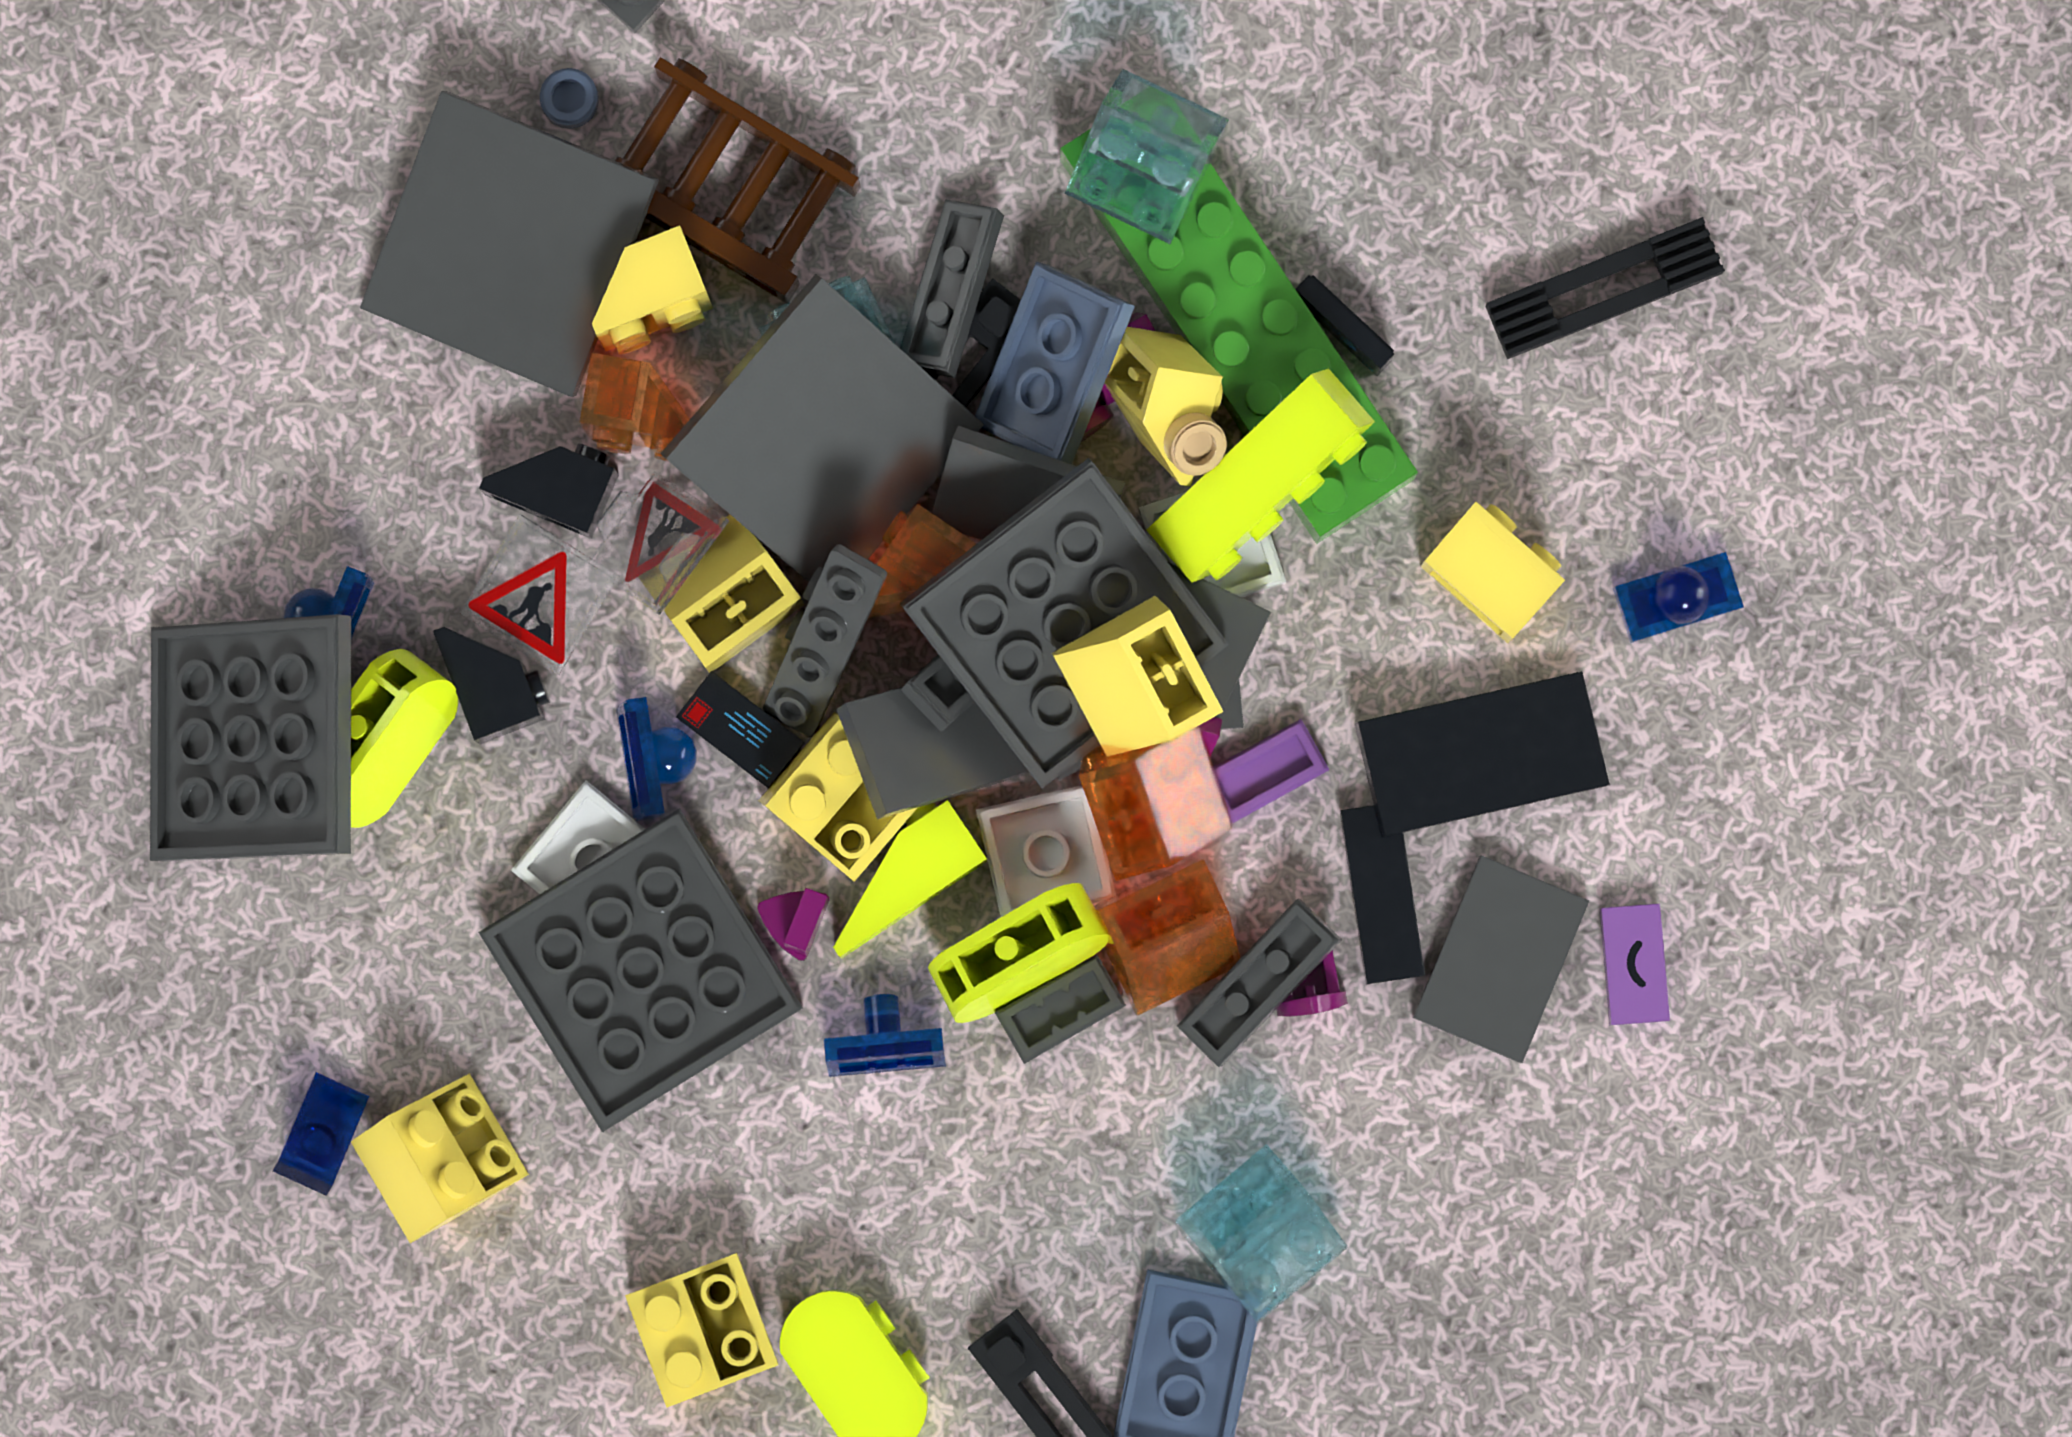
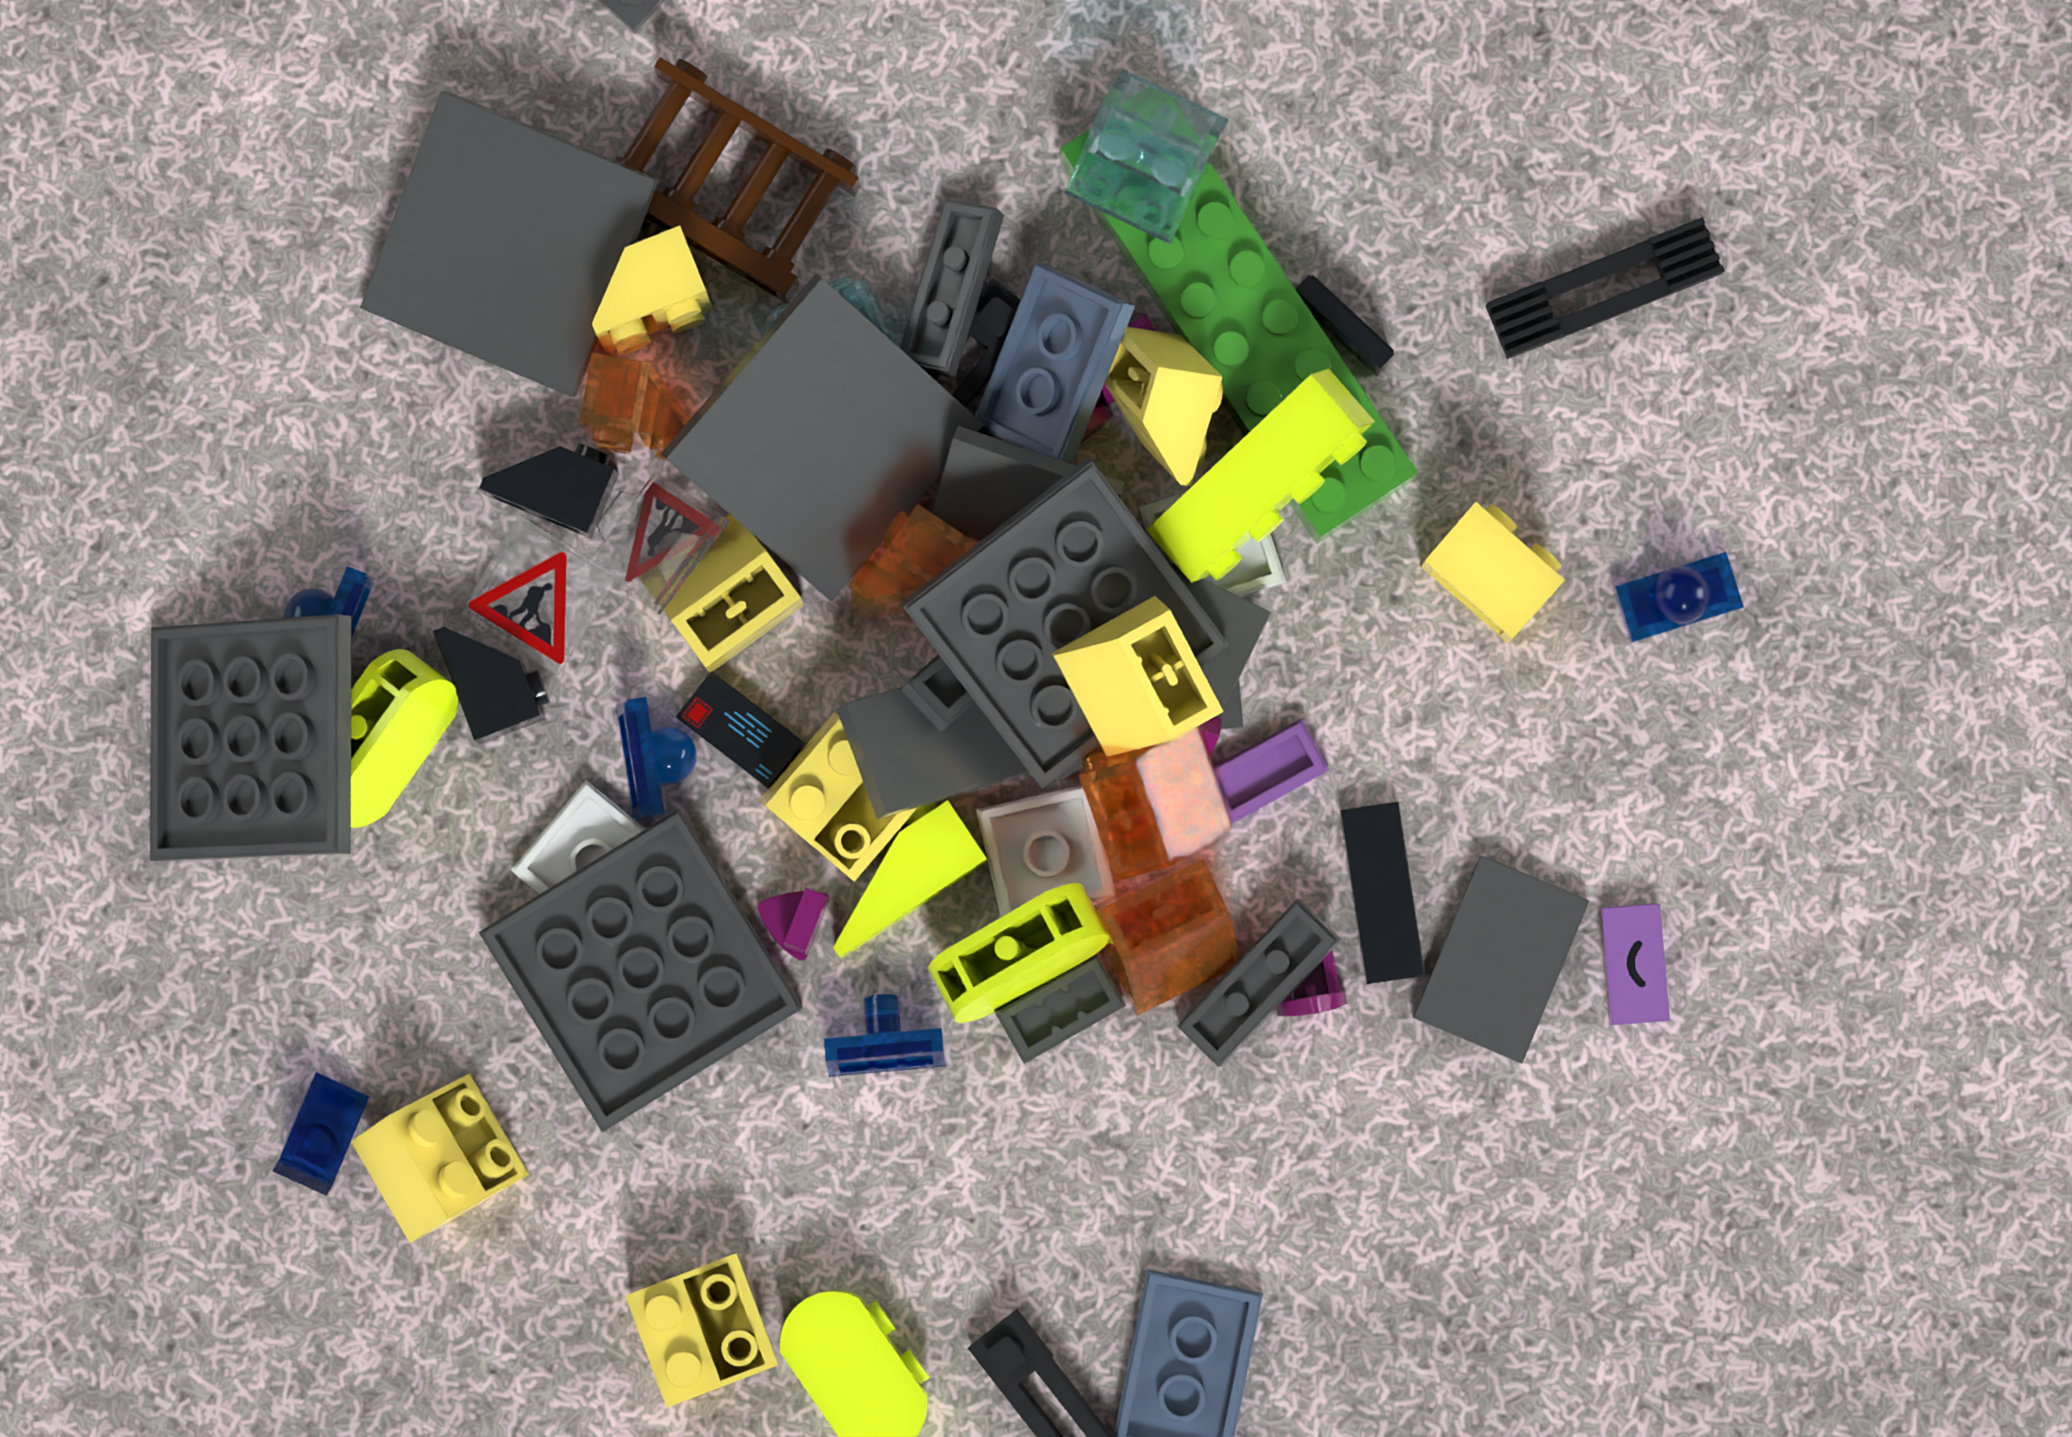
sand blue tile [540,68,599,129] -> none
dark grey bracket [763,544,887,737] -> none
tan tile [1164,412,1227,476] -> none
clear light blue slope [1175,1144,1348,1324] -> none
black tile [1355,671,1610,838] -> none

